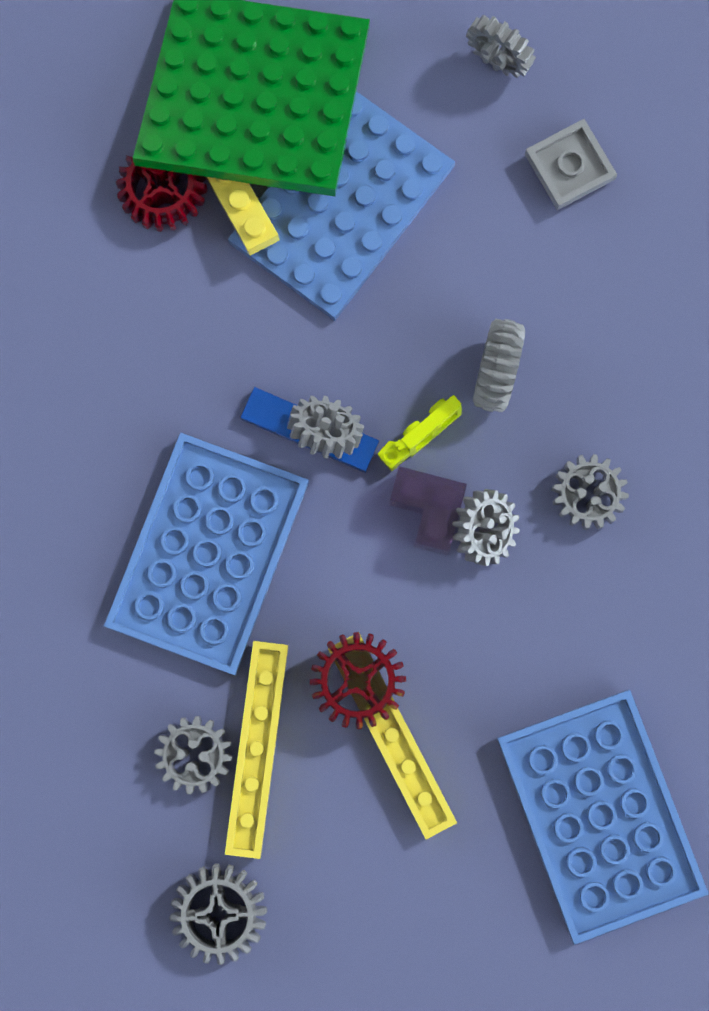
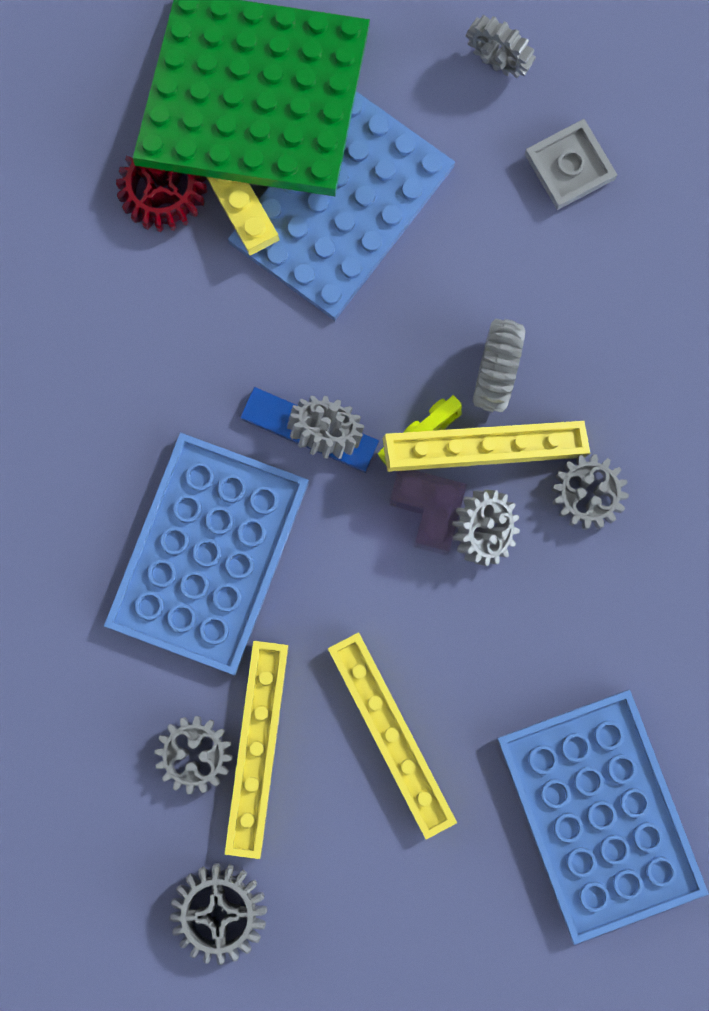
dark red gear [310,632,406,729] -> none
none -> light yellow plate [382,421,590,472]

